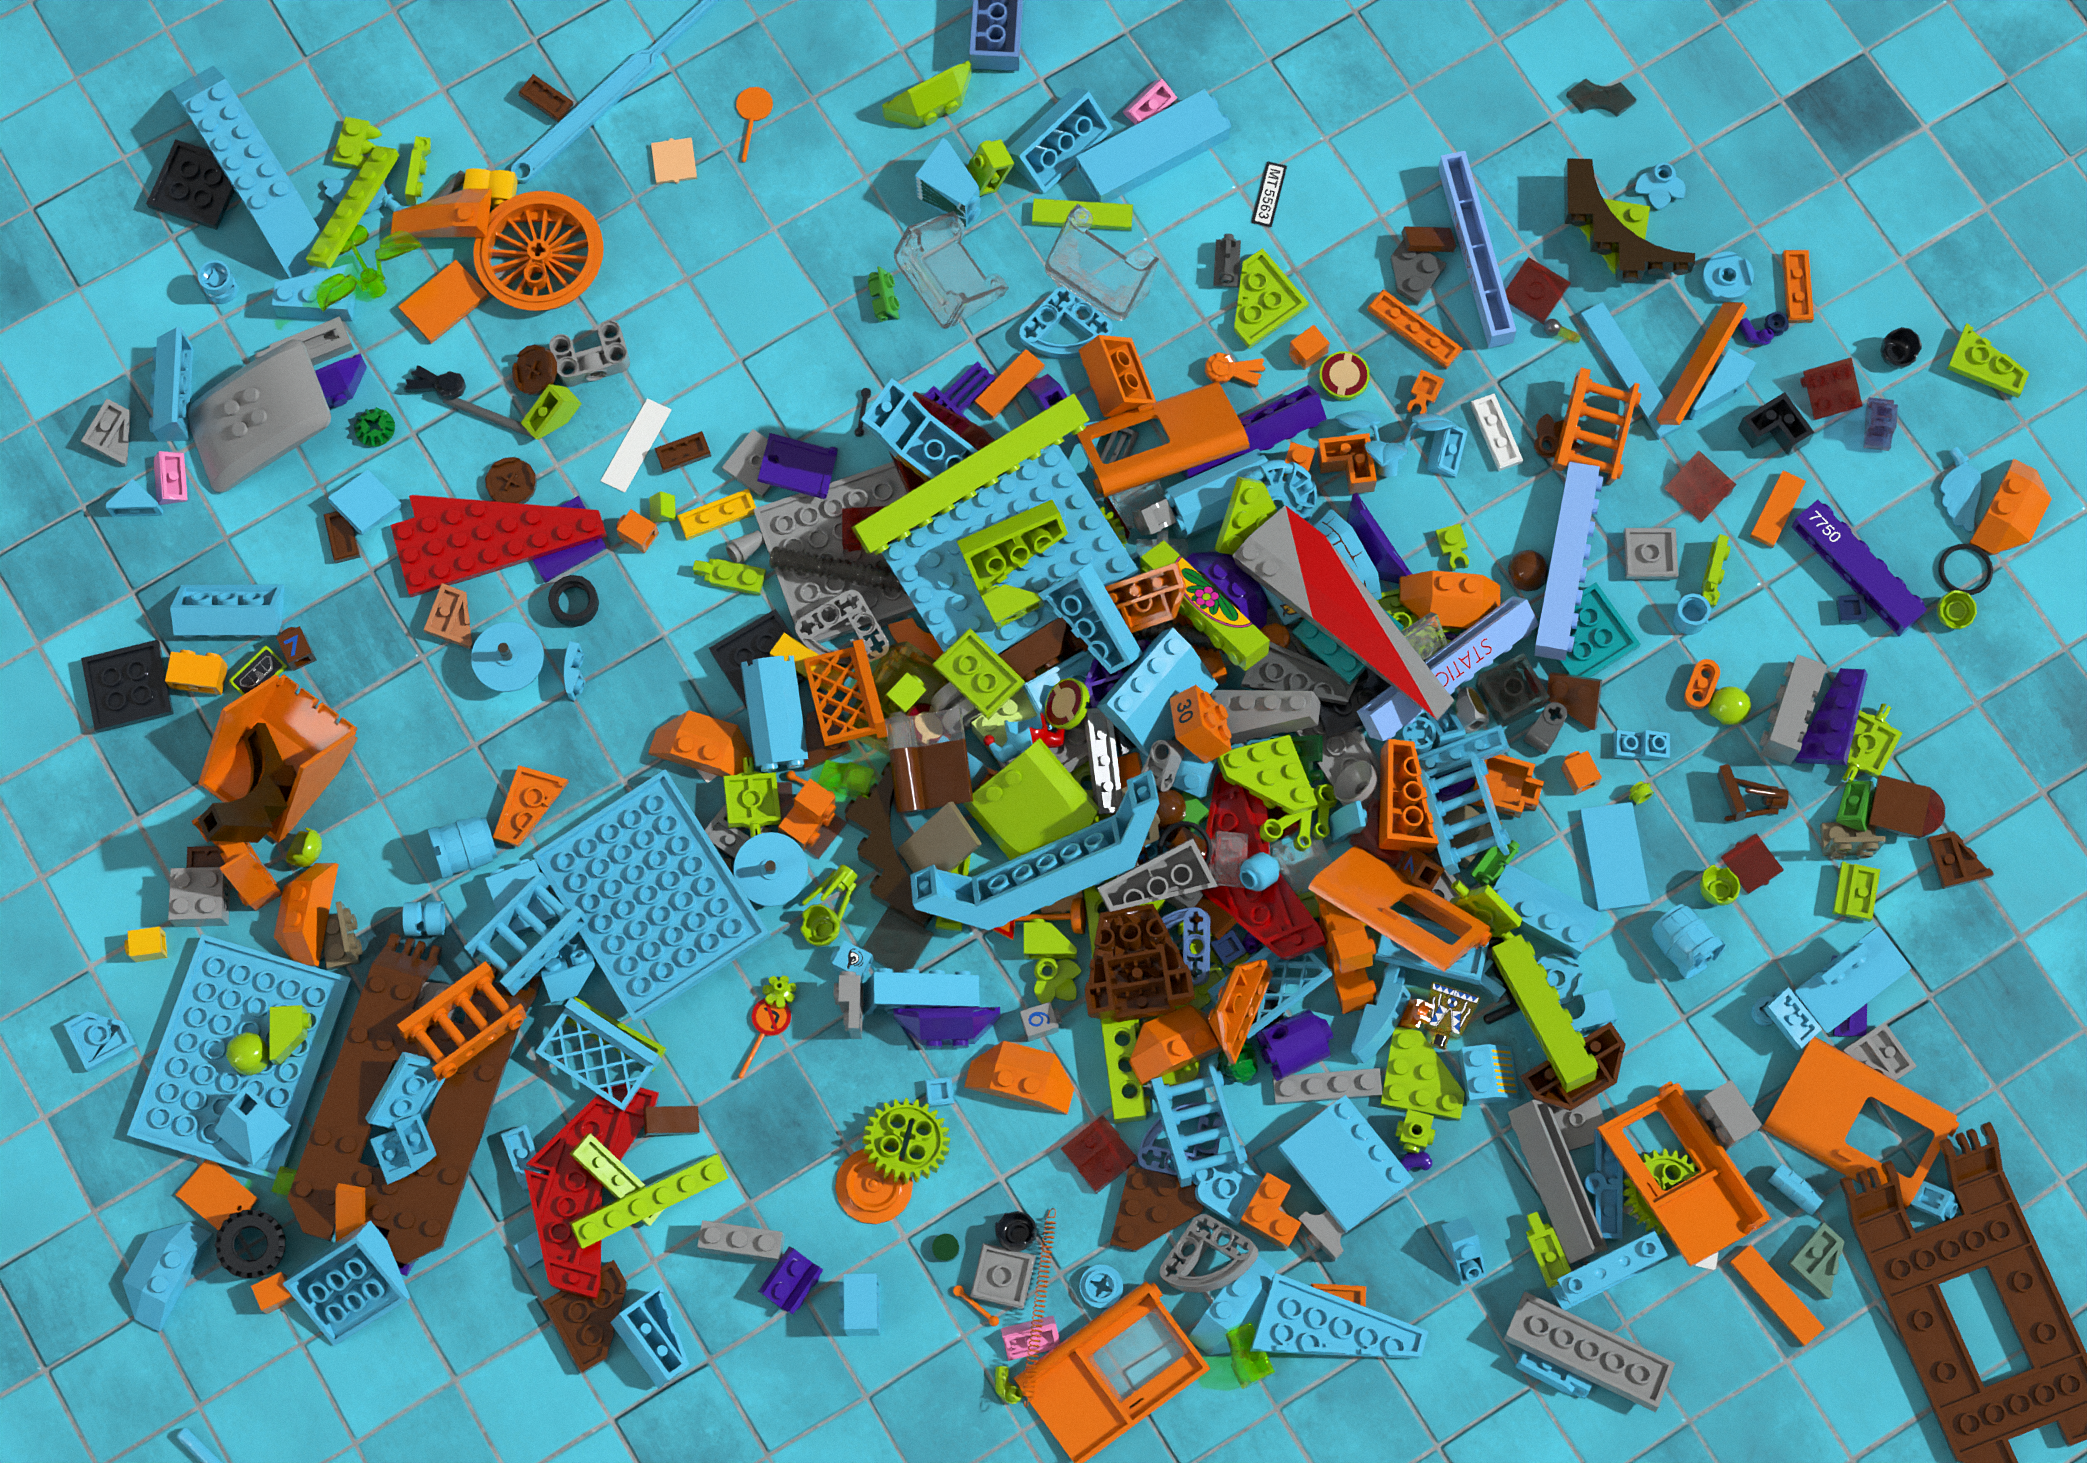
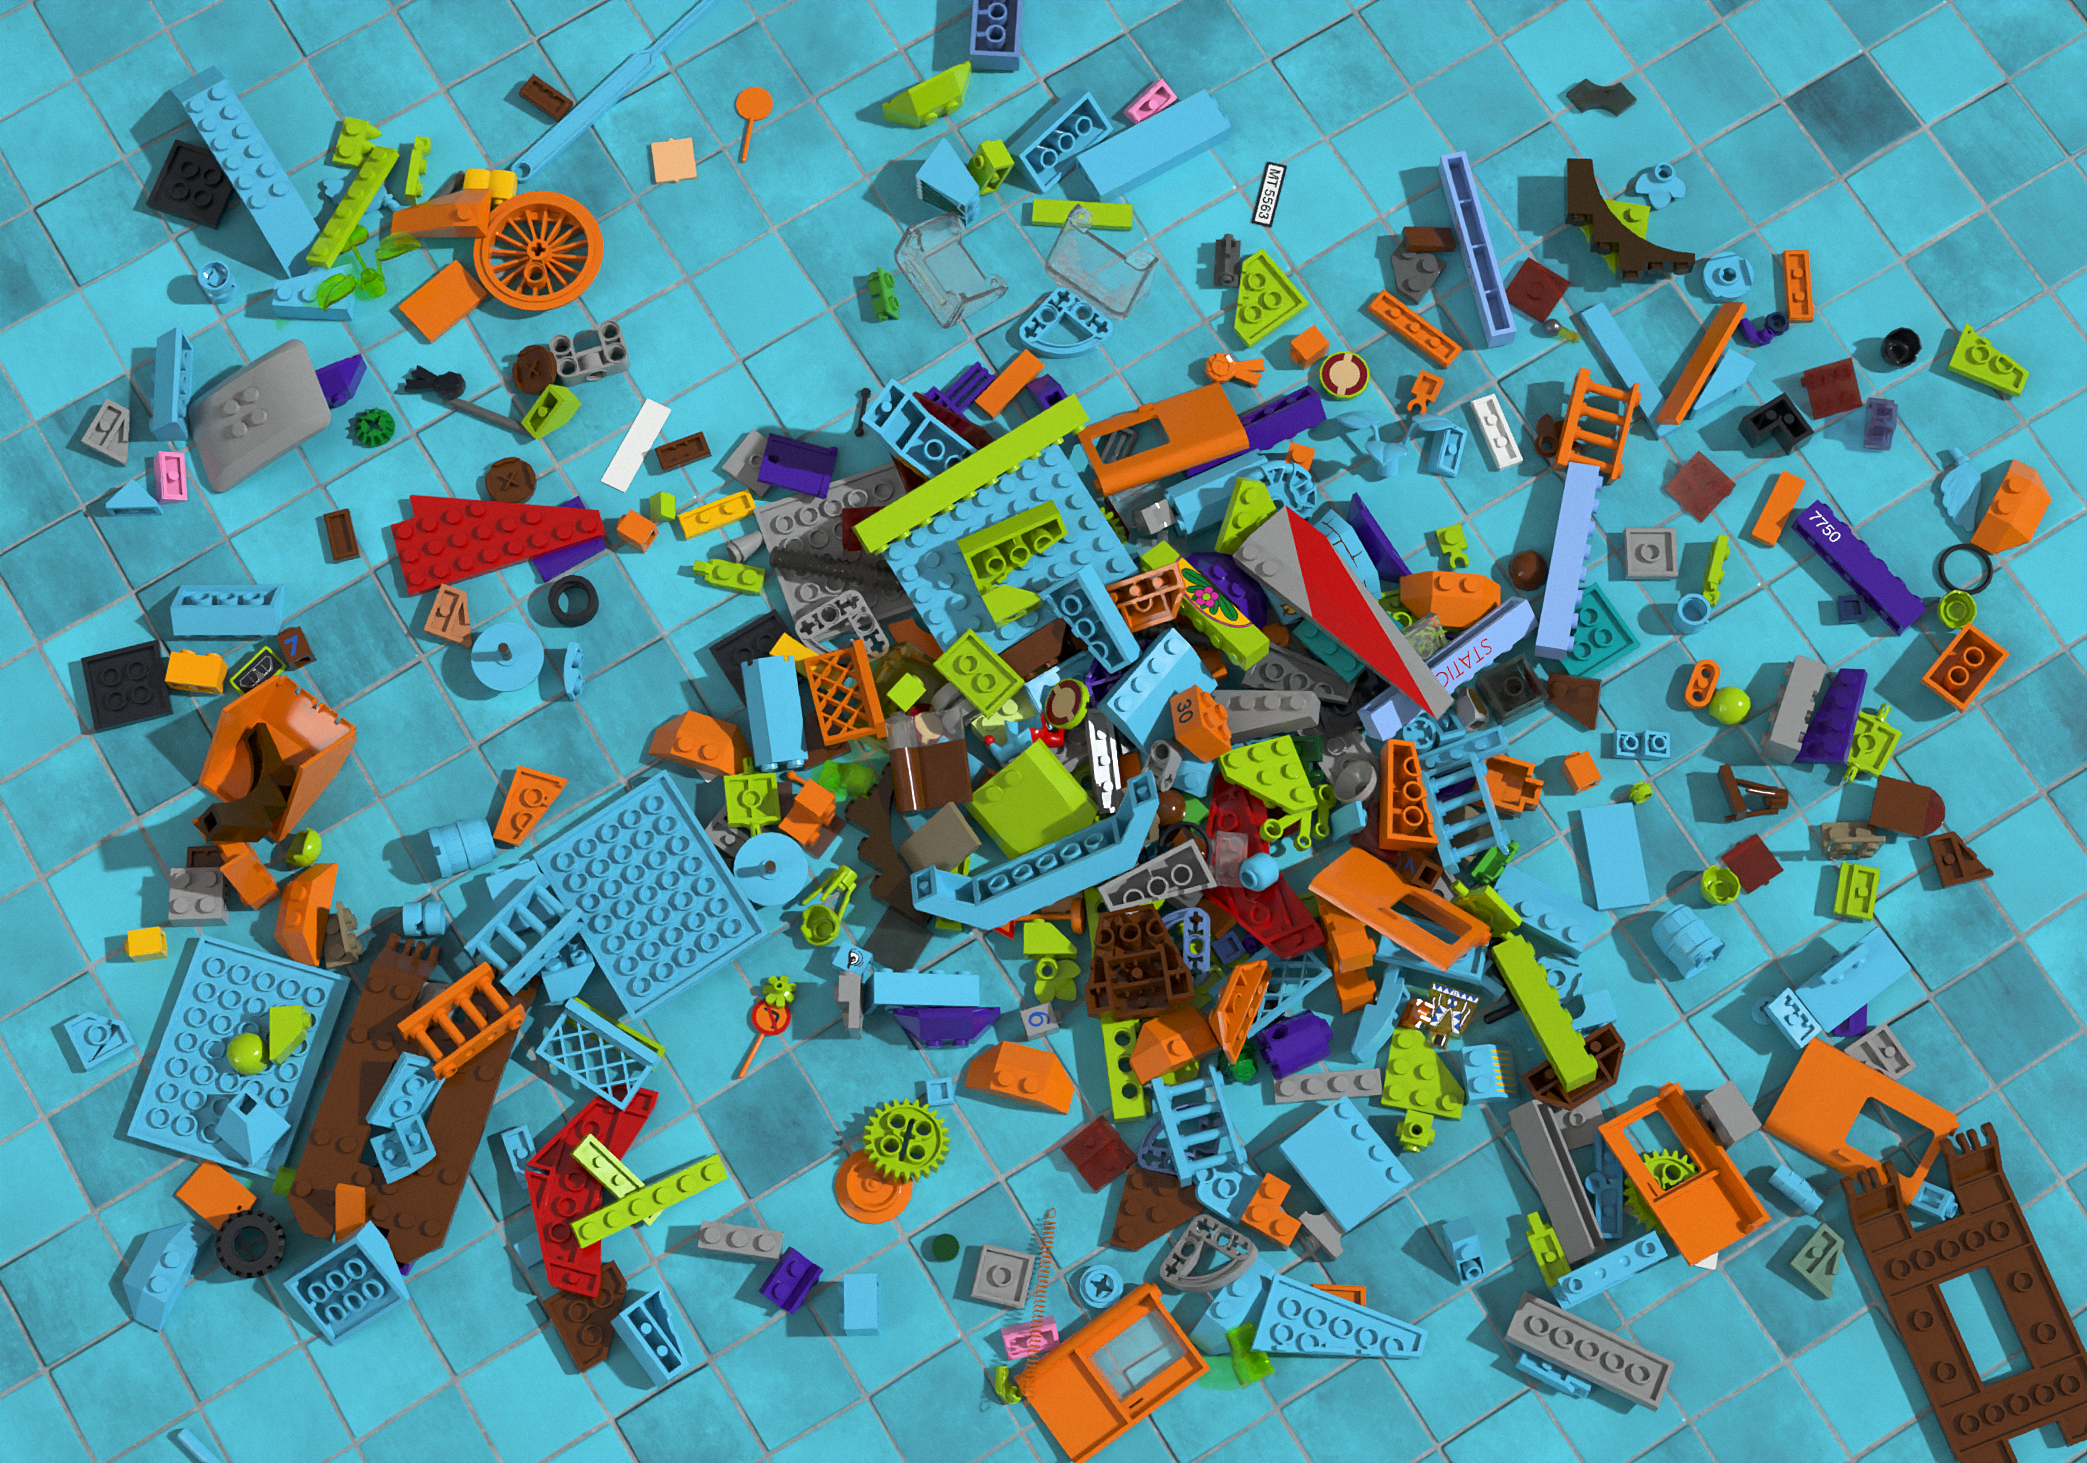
orange brick [251,1272,296,1314] -> none
light grey hinge [254,316,354,366] -> none
medium azure tile [328,469,401,536] -> none
reddish brown tile [643,1106,700,1135] -> none
orange hinge [953,1285,999,1326] -> none
black hair [995,1211,1037,1252] -> none
orange slope [1078,335,1156,417] -> none
clear bracket [1270,833,1333,895] -> none
orange brick [1317,433,1377,494] -> none
dark purple arm [1399,1151,1433,1172] -> none
dark grey piece [1523,702,1567,755] -> none
orange tile [1729,1244,1825,1347] -> none
bright green slope [1836,781,1875,832] -> none
none -> orange brick [1920,622,2010,714]

